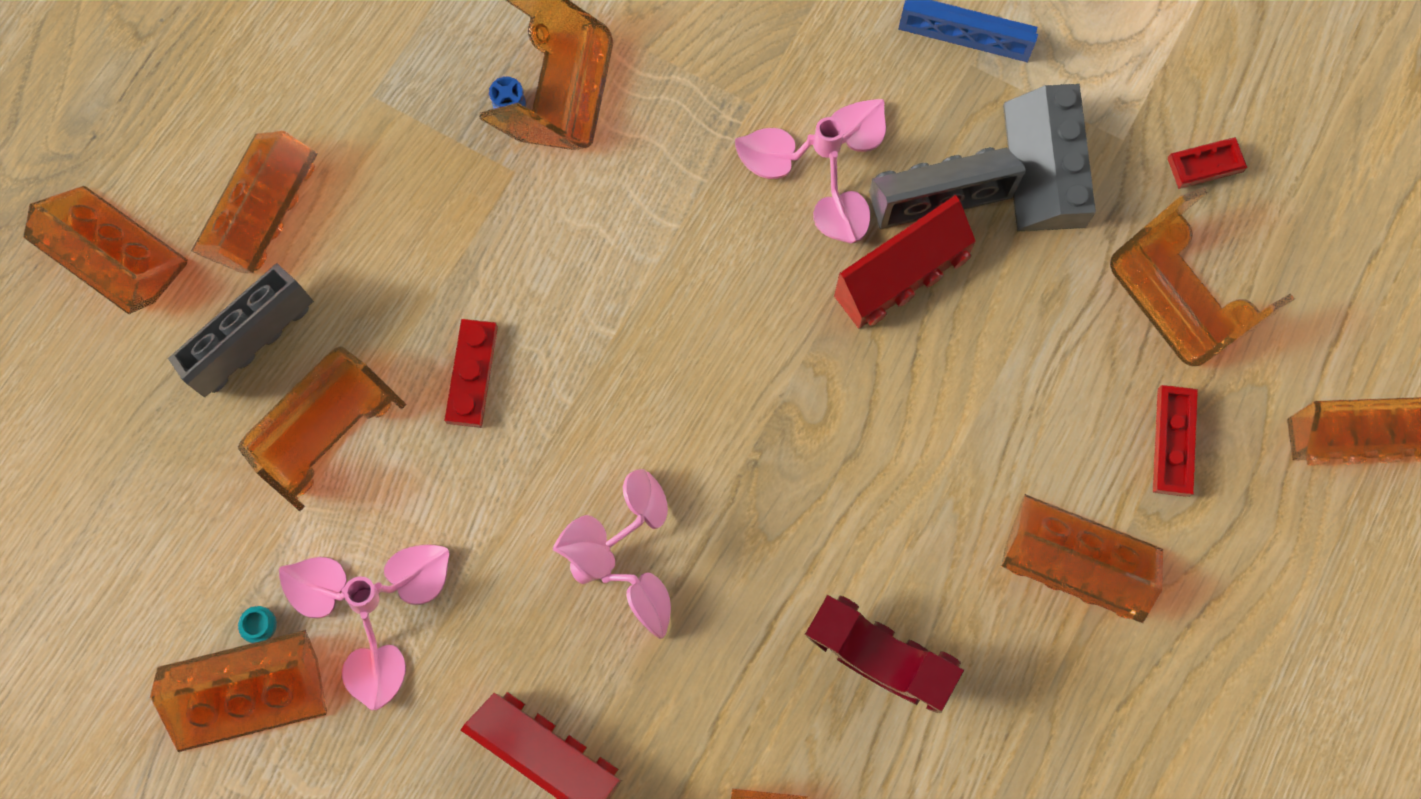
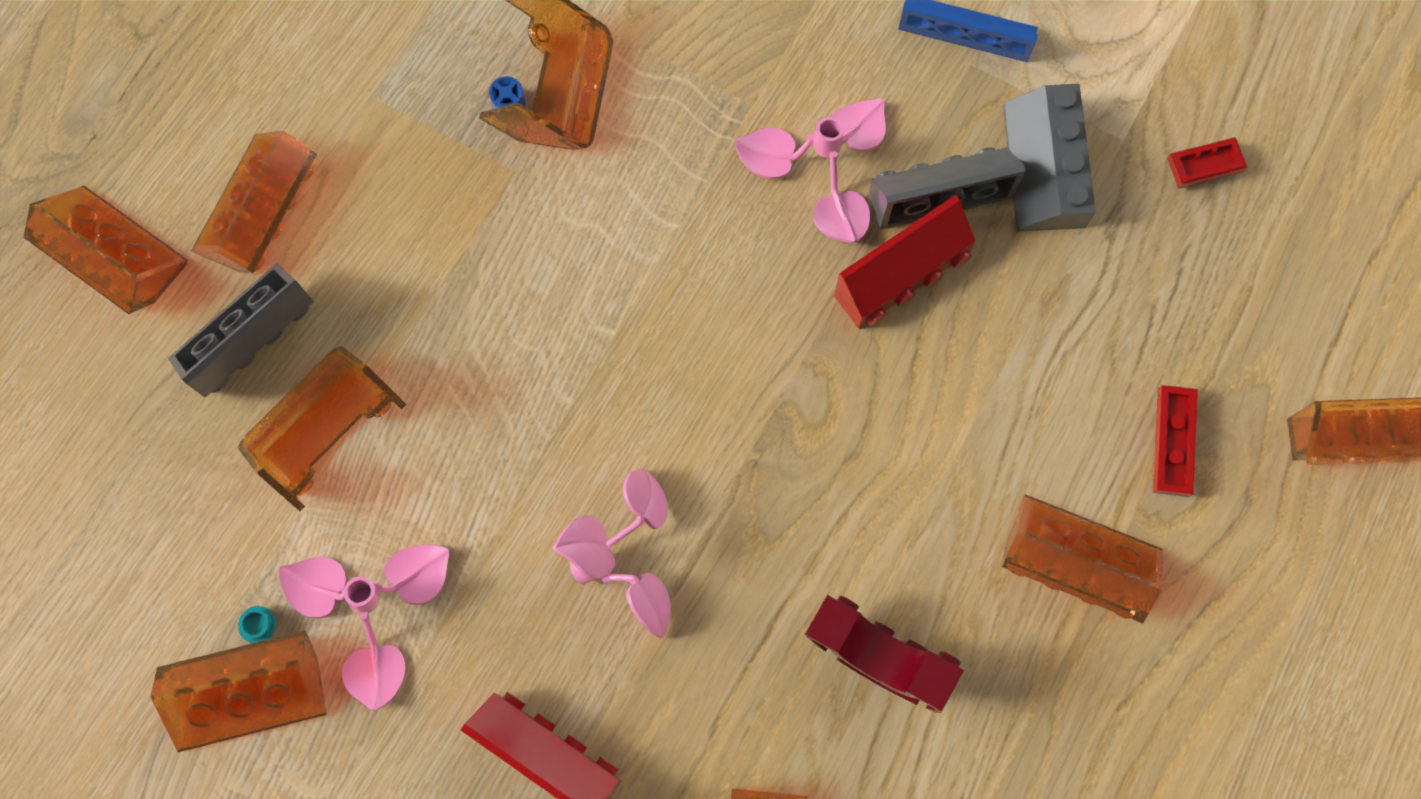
red plate [444,319,498,428] -> none
clear orange windscreen [1110,187,1295,366] -> none

